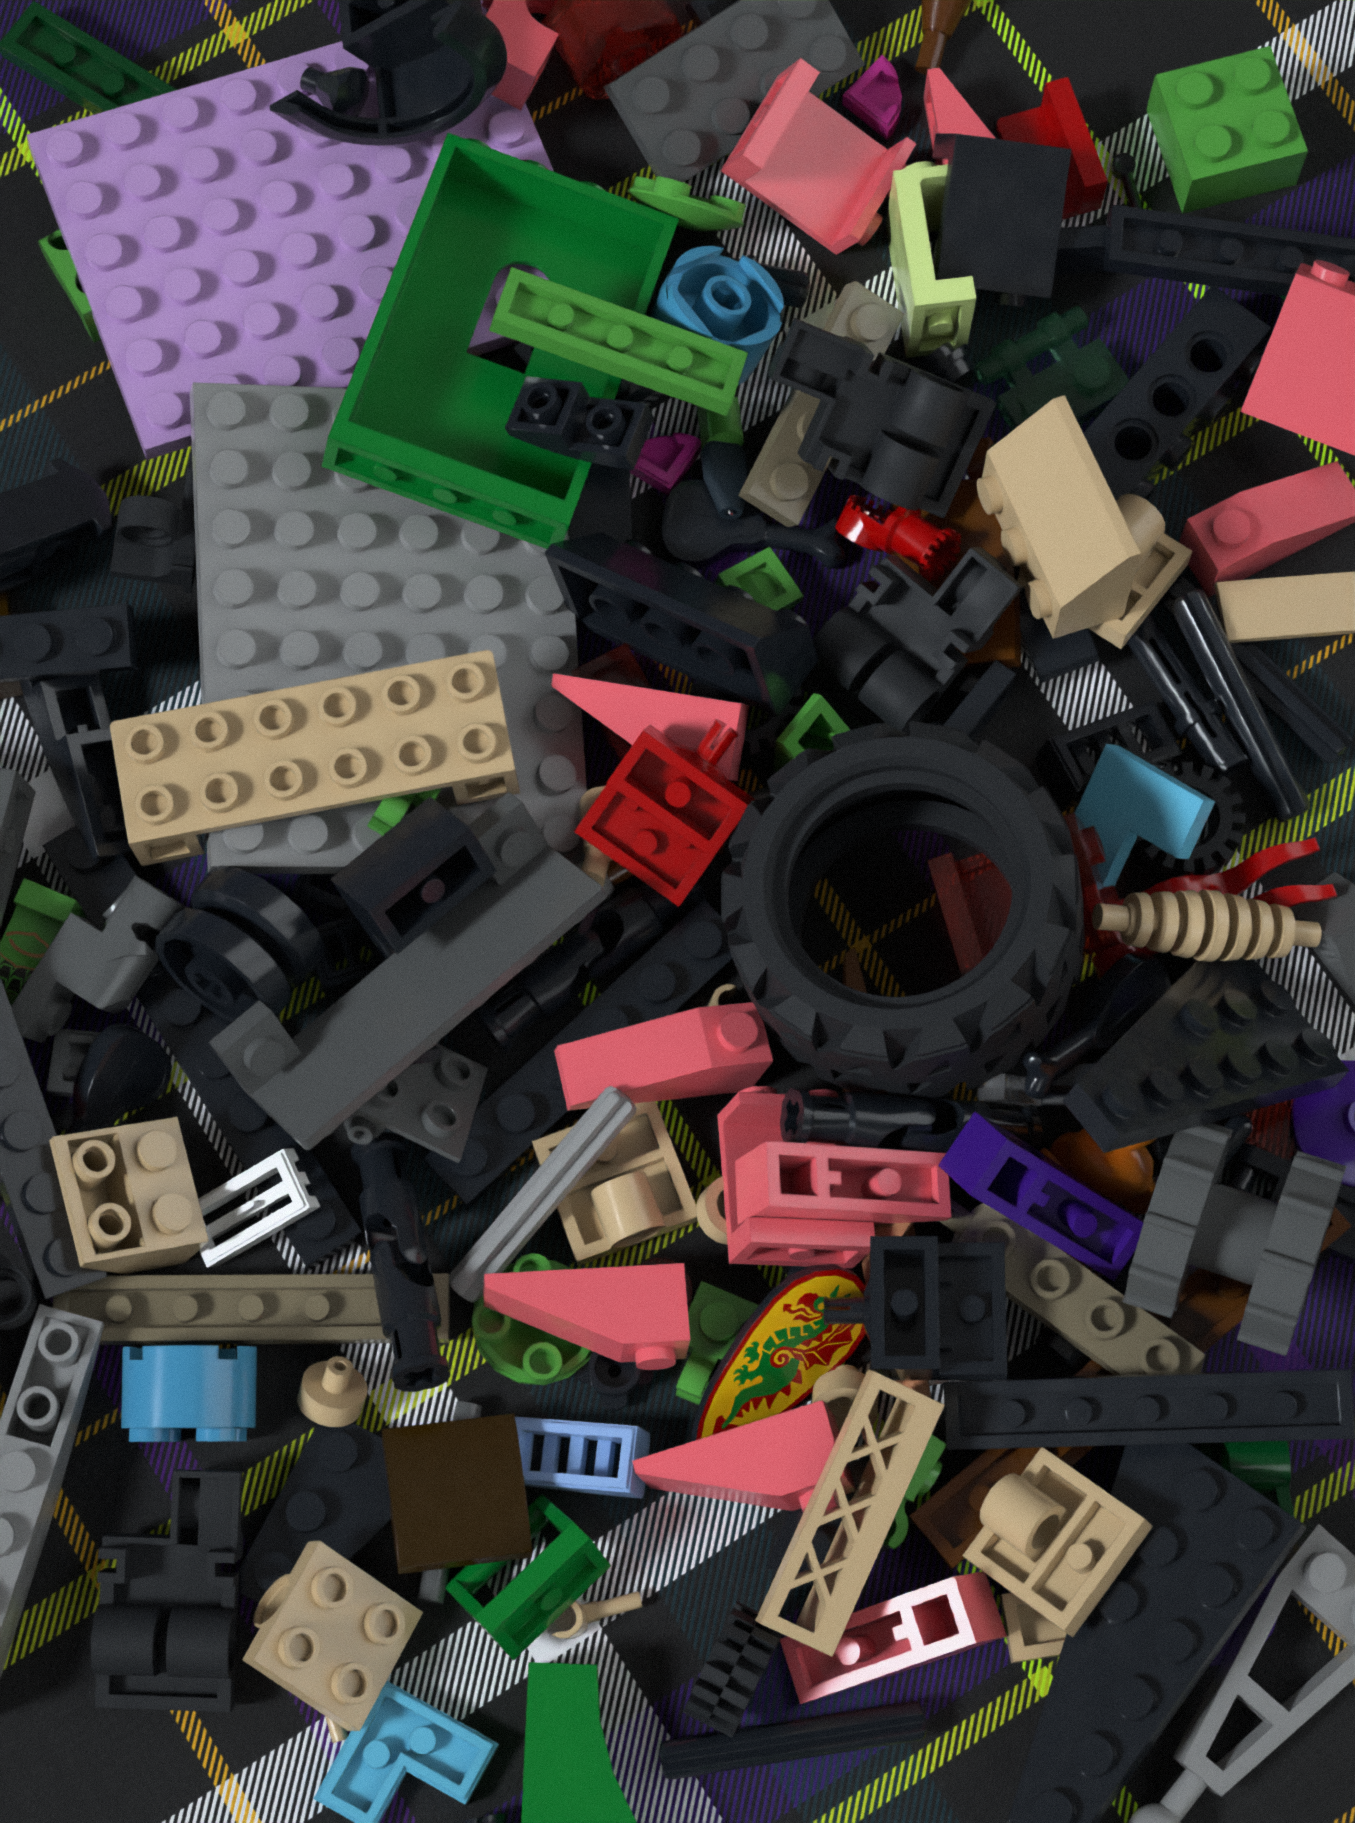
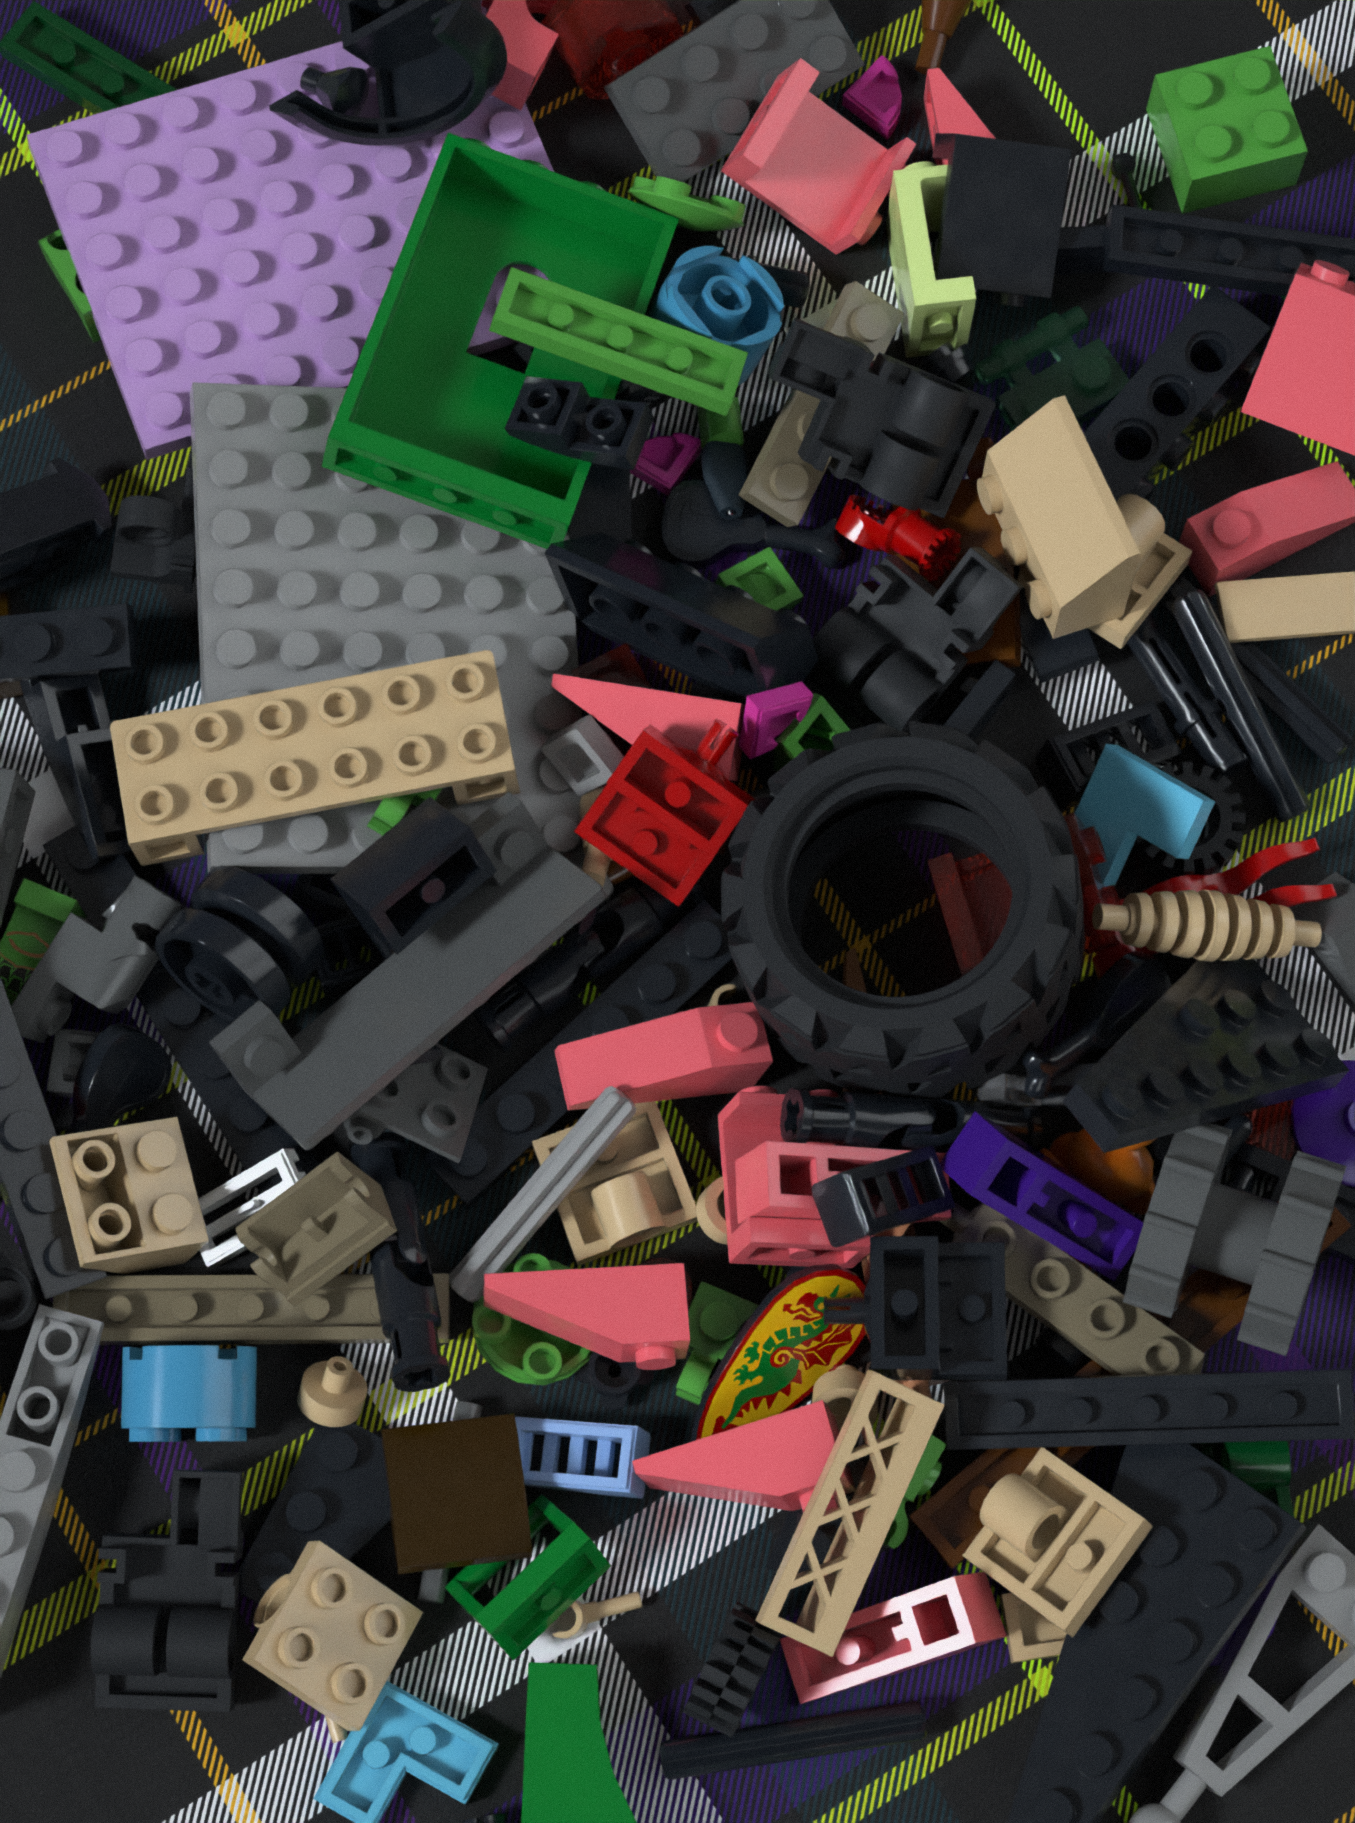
red panel [996,77,1108,220] -> none
none -> dark tan hinge [235,1152,397,1307]
none -> light grey plate [540,714,624,797]
none -> dark pink tile [738,681,813,759]
none -> black slope [811,1145,955,1248]

